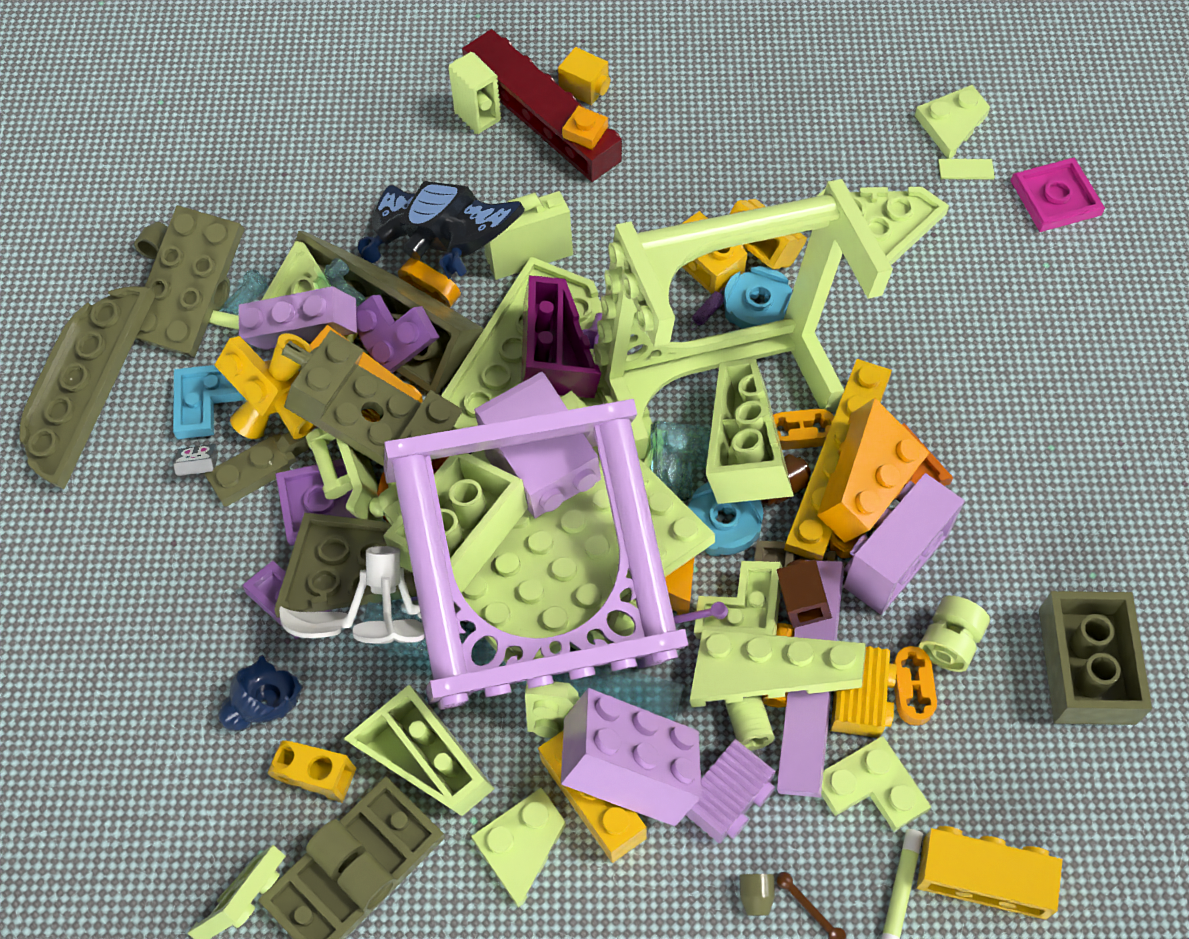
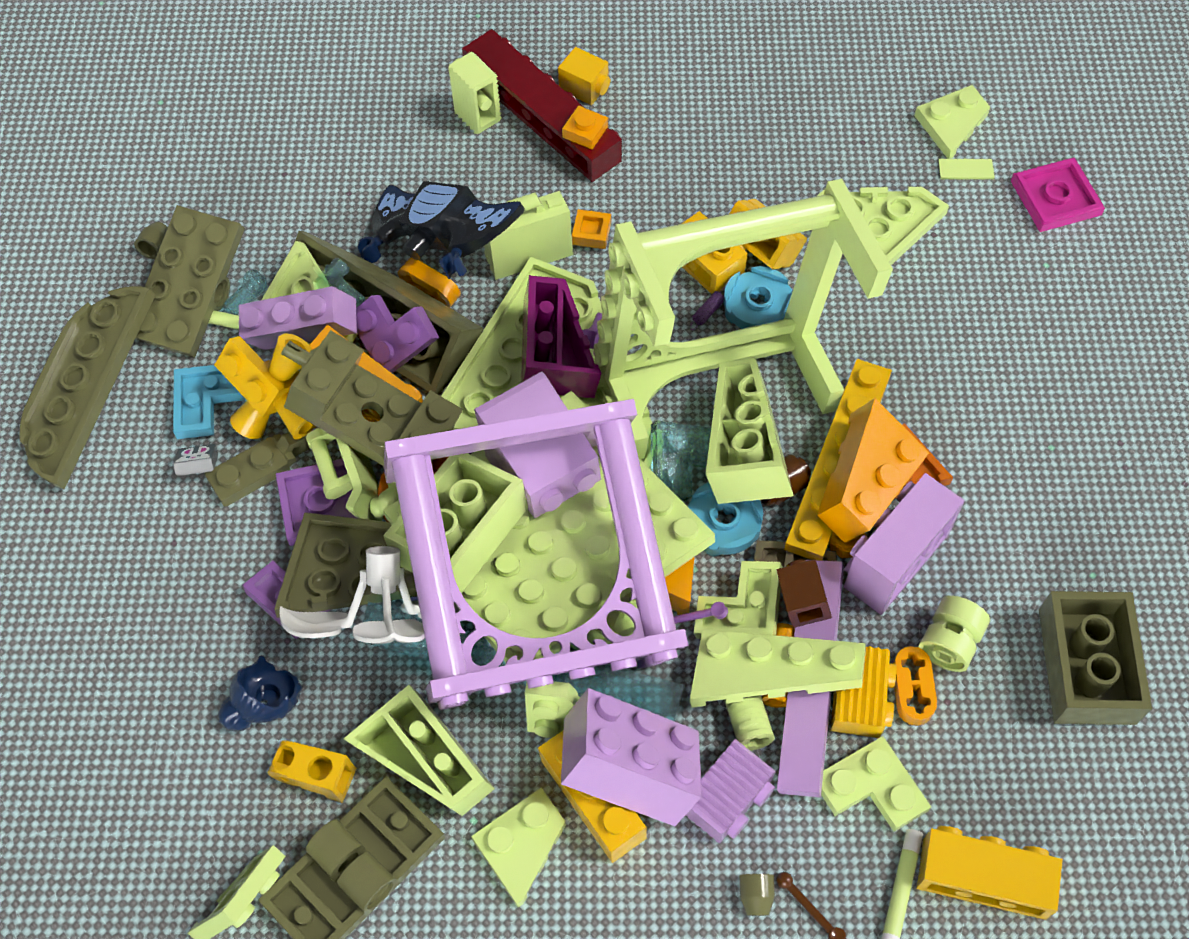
light orange beam [773,409,834,450] -> none
none -> light orange plate [572,209,612,249]

